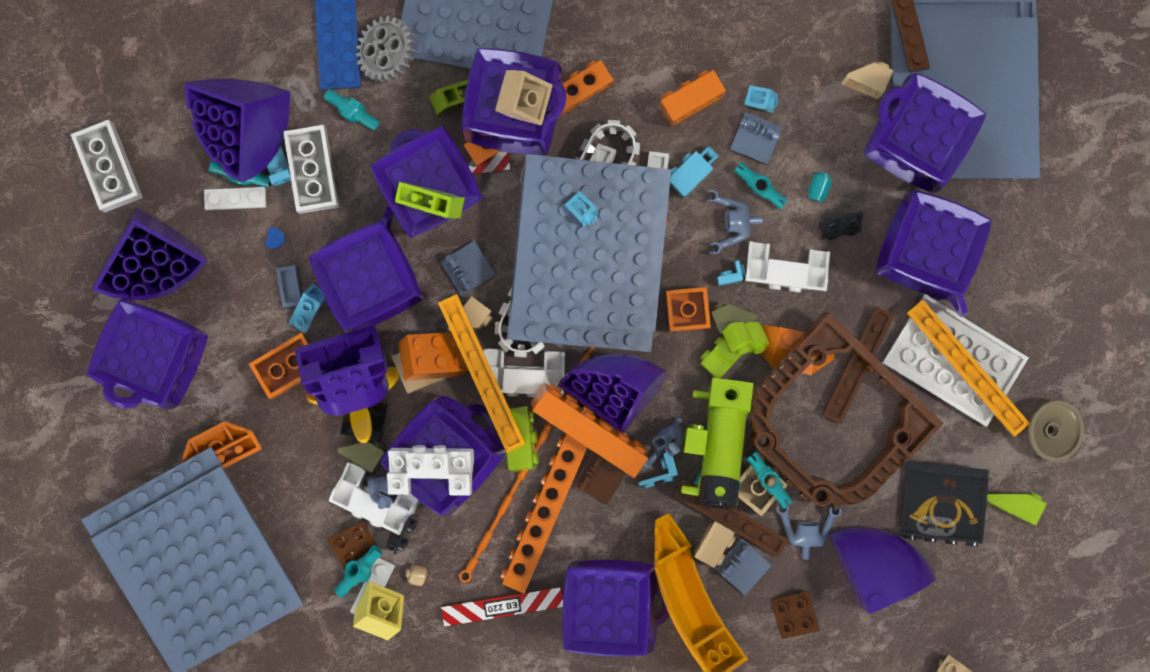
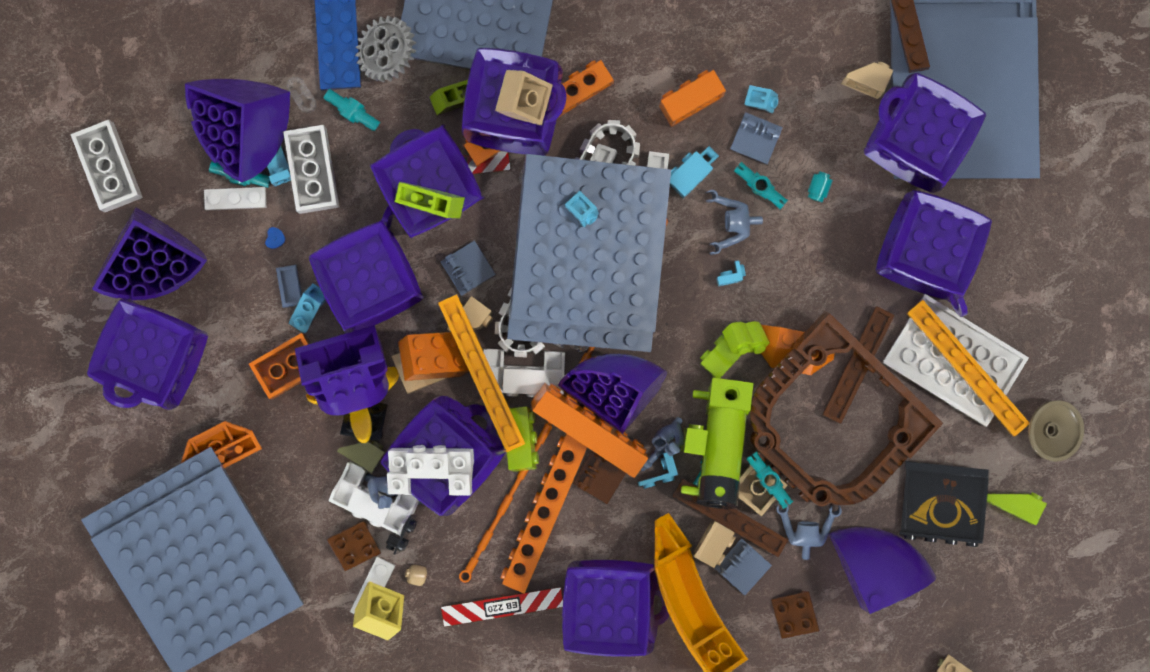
teal pin [334,545,383,598] -> none
orange brick [665,287,711,333] -> none
olive slope [710,302,758,335] -> none
white bracket [745,241,830,293] -> none
black hinge [819,211,863,240] -> none
clear beam [917,516,956,536] -> none

